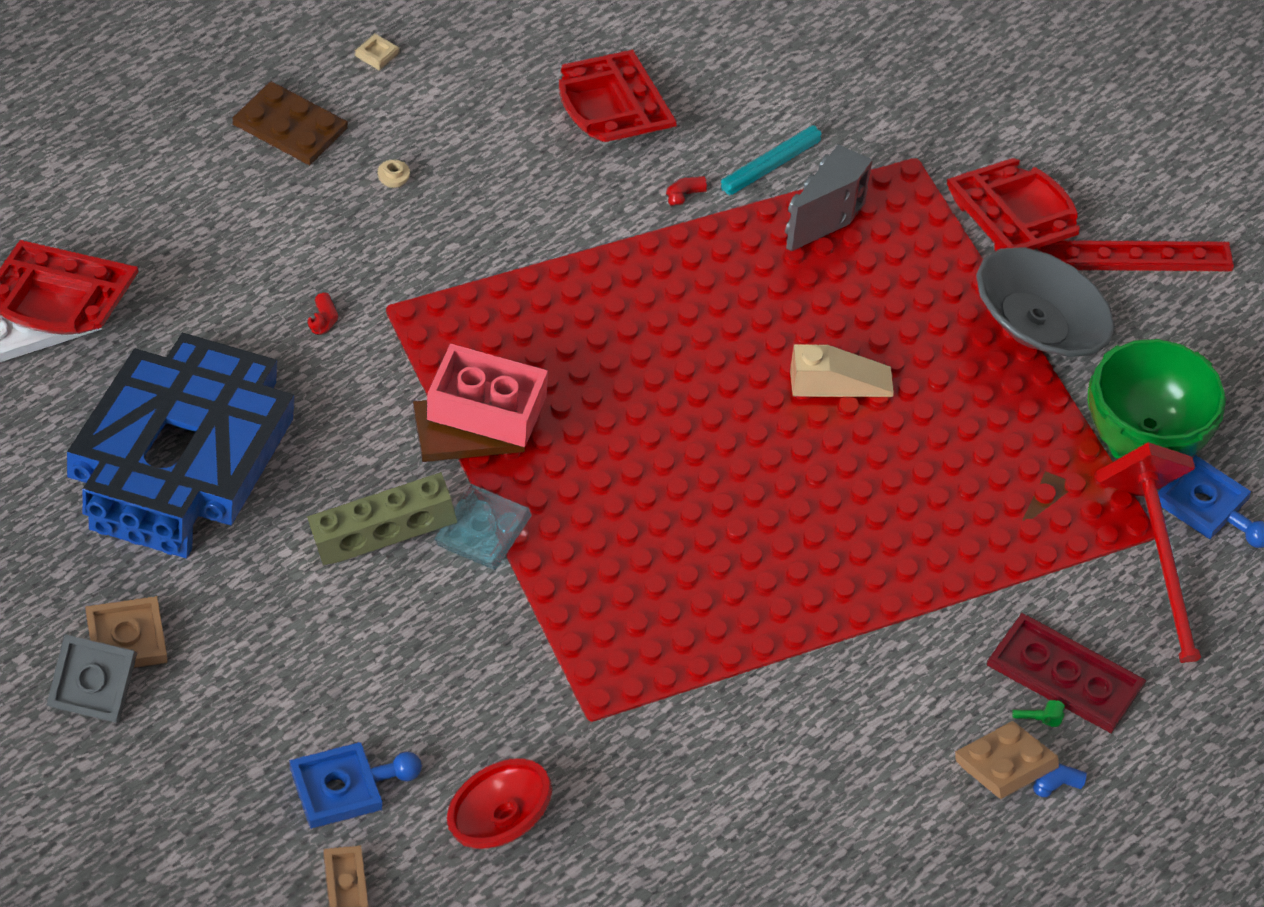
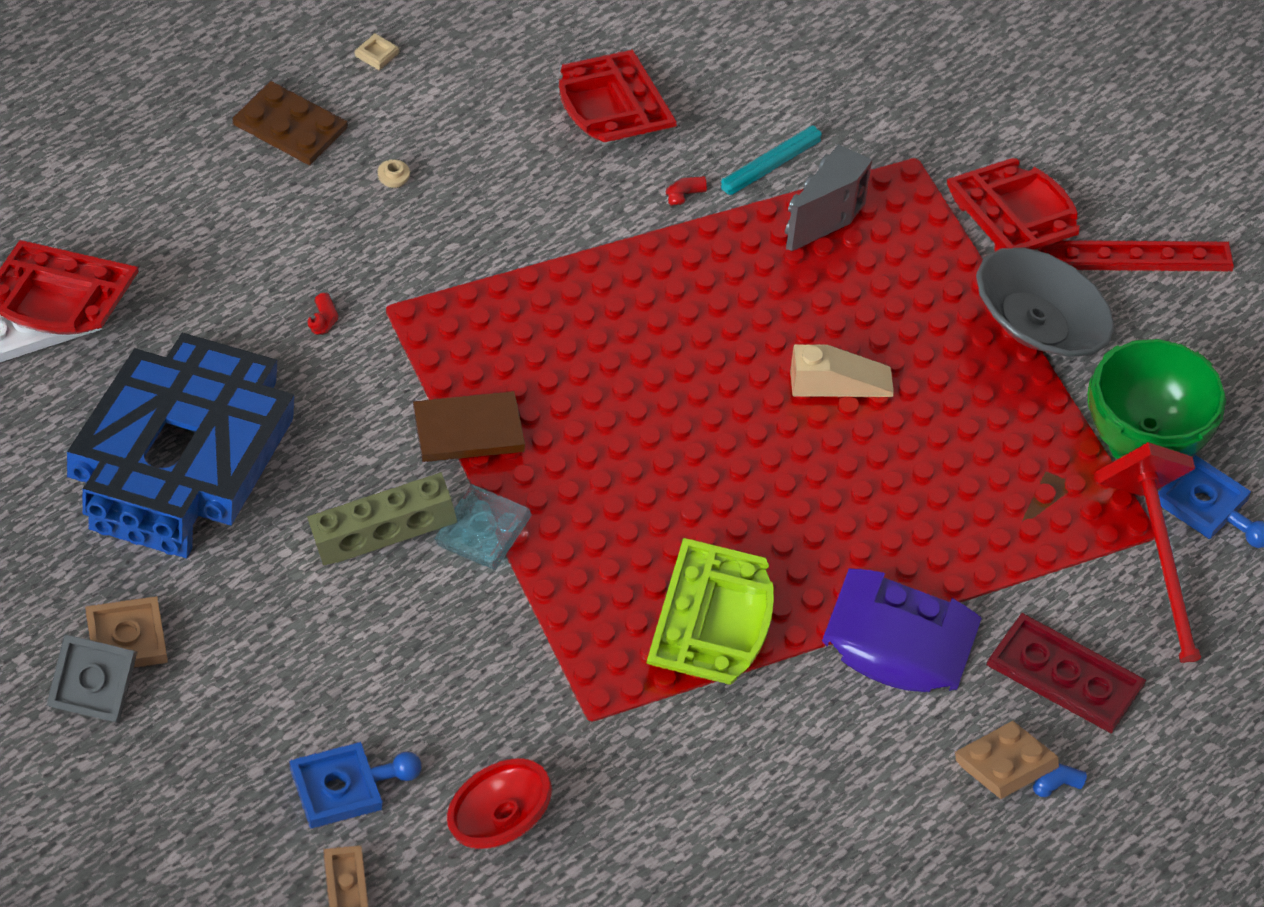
coral brick [427,344,548,447] -> none
green hand [1012,700,1065,727] -> none
none -> lime slope [647,538,774,685]
none -> dark purple slope [822,569,982,692]

